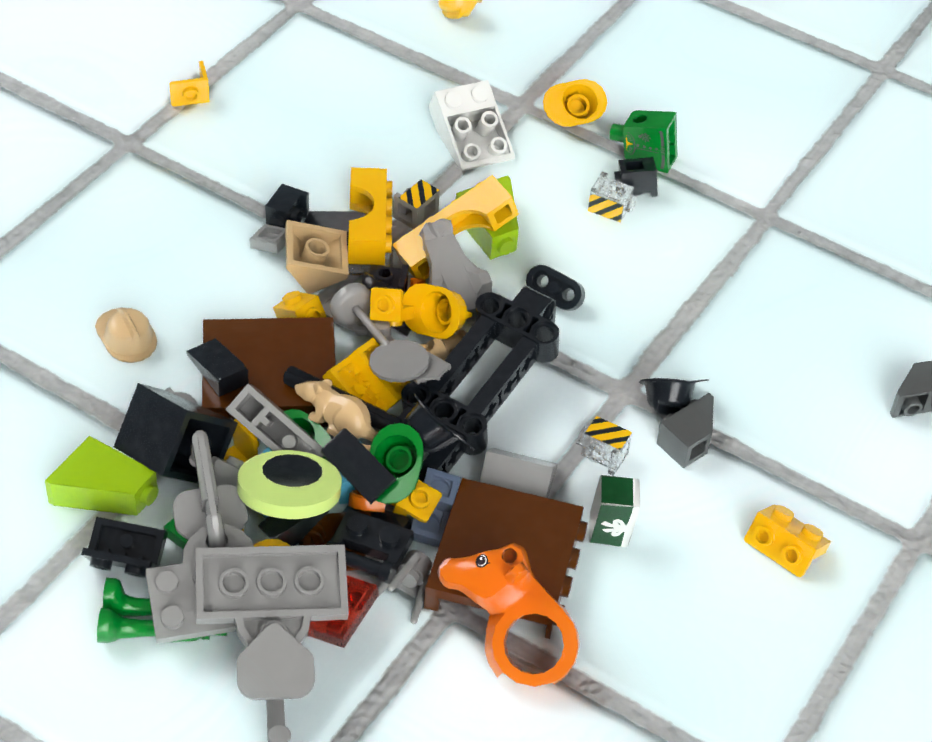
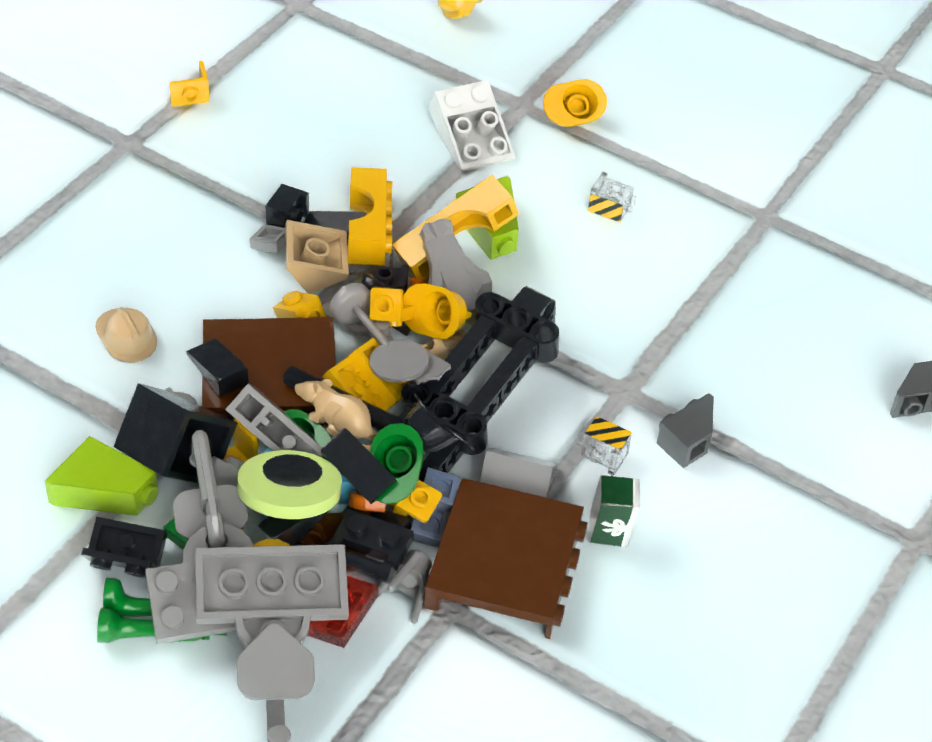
light grey brick [393,180,440,229] -> none
orange animal [437,543,580,687] -> none
black plate [526,265,585,311] -> none
green torso [609,110,678,173] -> none
black brick [614,157,658,197] -> none
black piece [639,378,709,416] -> none
yellow bracket [744,504,832,577] -> none

